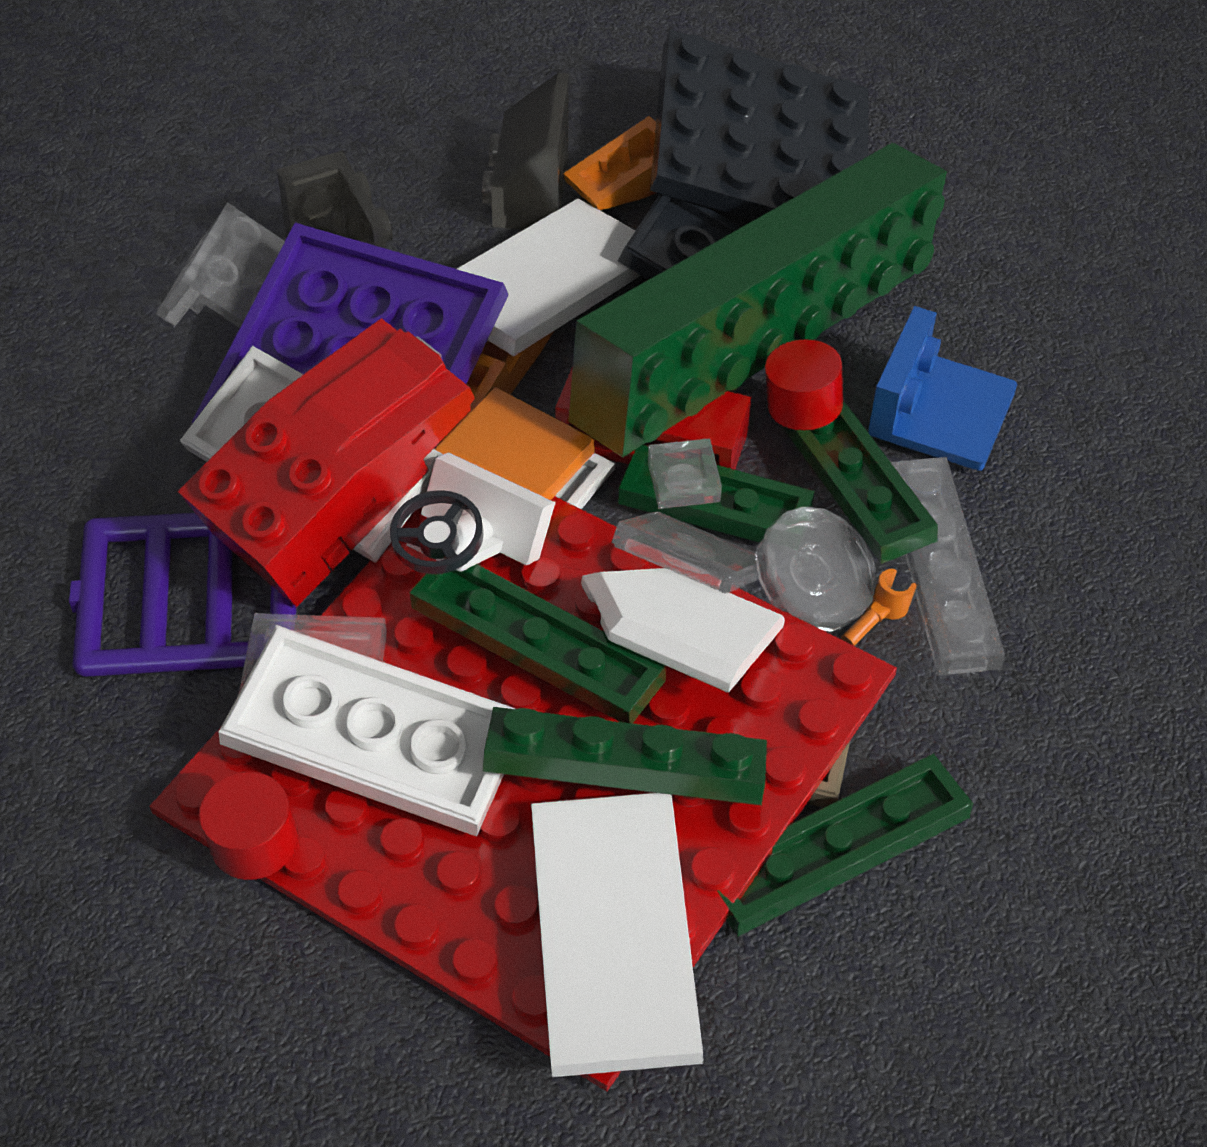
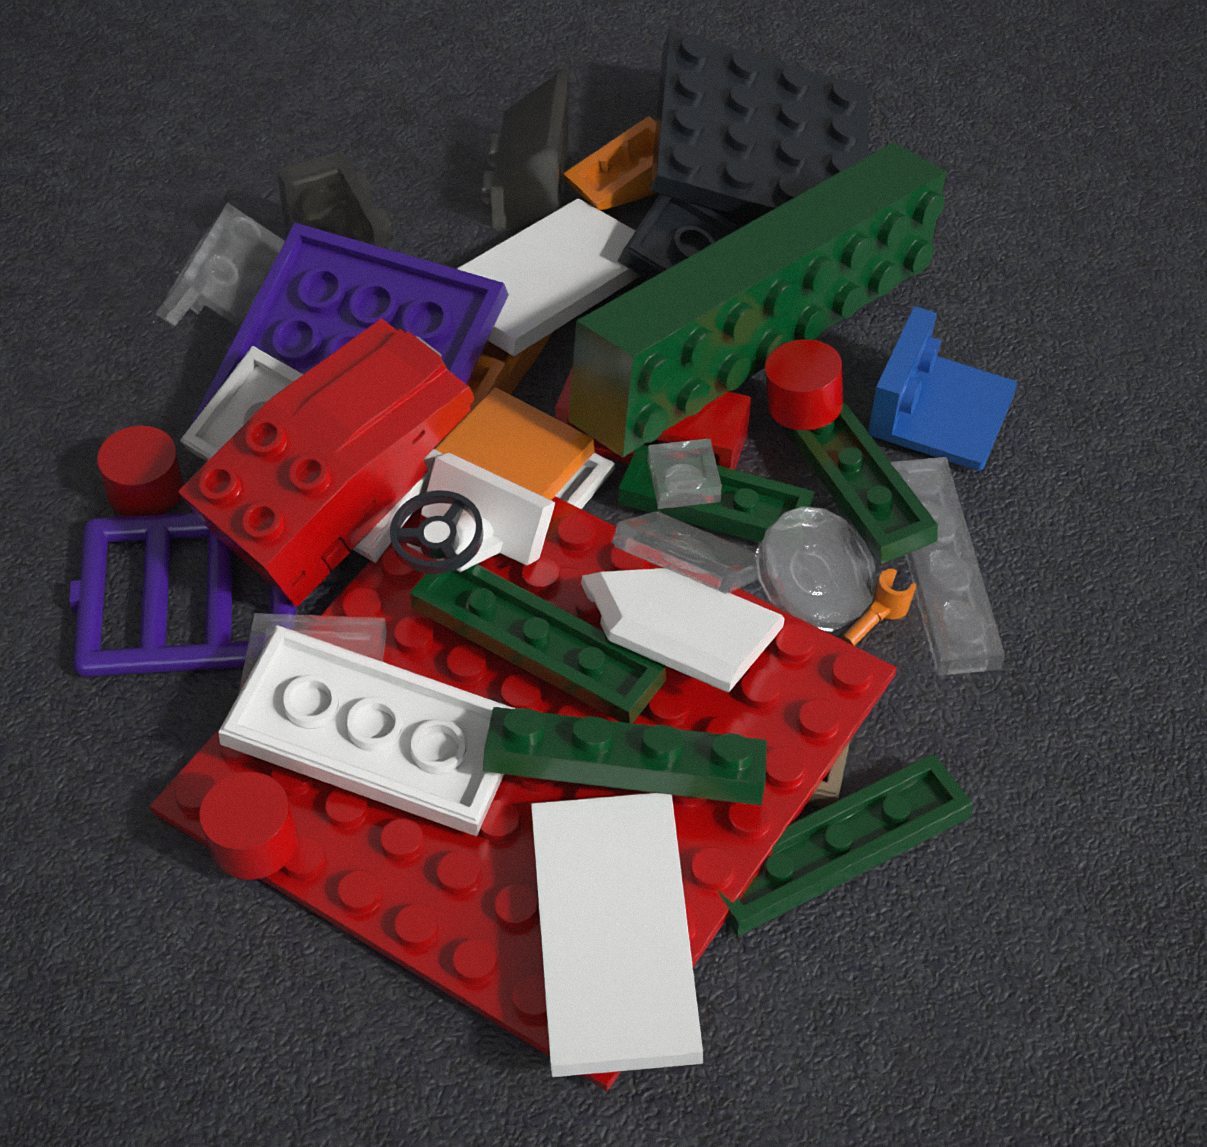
none -> red piece [97,426,184,516]

